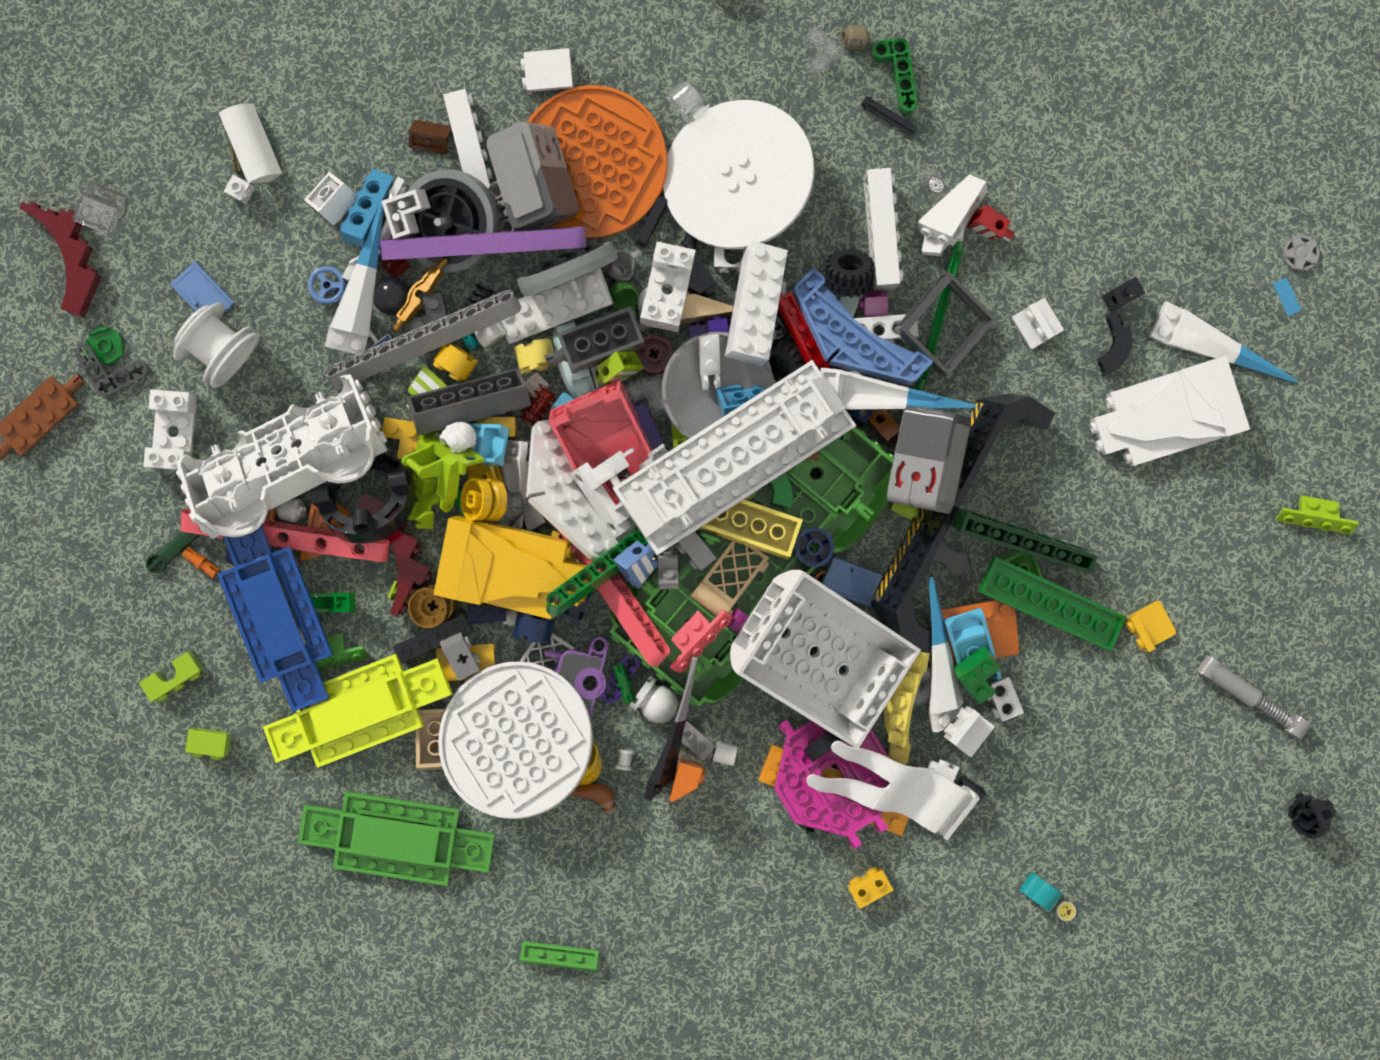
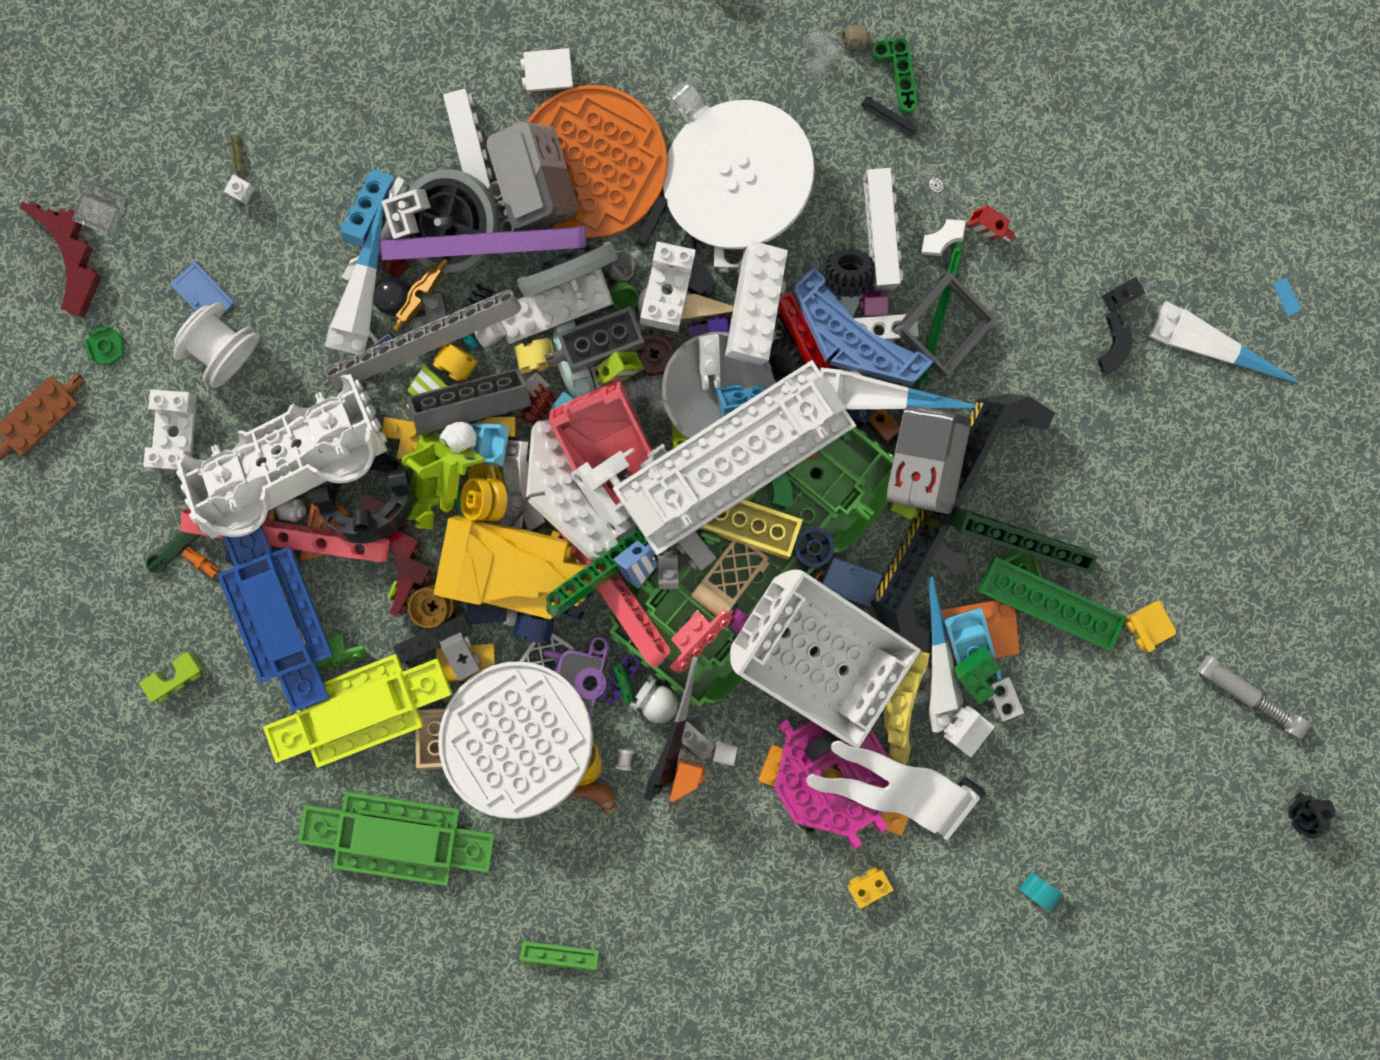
dark grey beam [75,344,149,396] -> none
lime brick [185,727,232,760] -> none
white brick [219,104,282,183] -> none
green arch [293,593,355,613] -> none
white slope [304,172,357,226] -> none
medium blue piece [308,266,346,304] -> none
reddish brown panel [409,120,451,154] -> none
dark purple window [633,402,665,450] -> none
white slope [918,175,988,246] -> none
white brick [928,759,959,782] -> none
white bracket [1012,298,1064,349] -> none
light yellow tile [1056,901,1076,921] -> none
white panel [1089,356,1250,467] -> none
lime bracket [1276,495,1359,534] -> none
light grey wheel [1283,235,1320,271] -> none

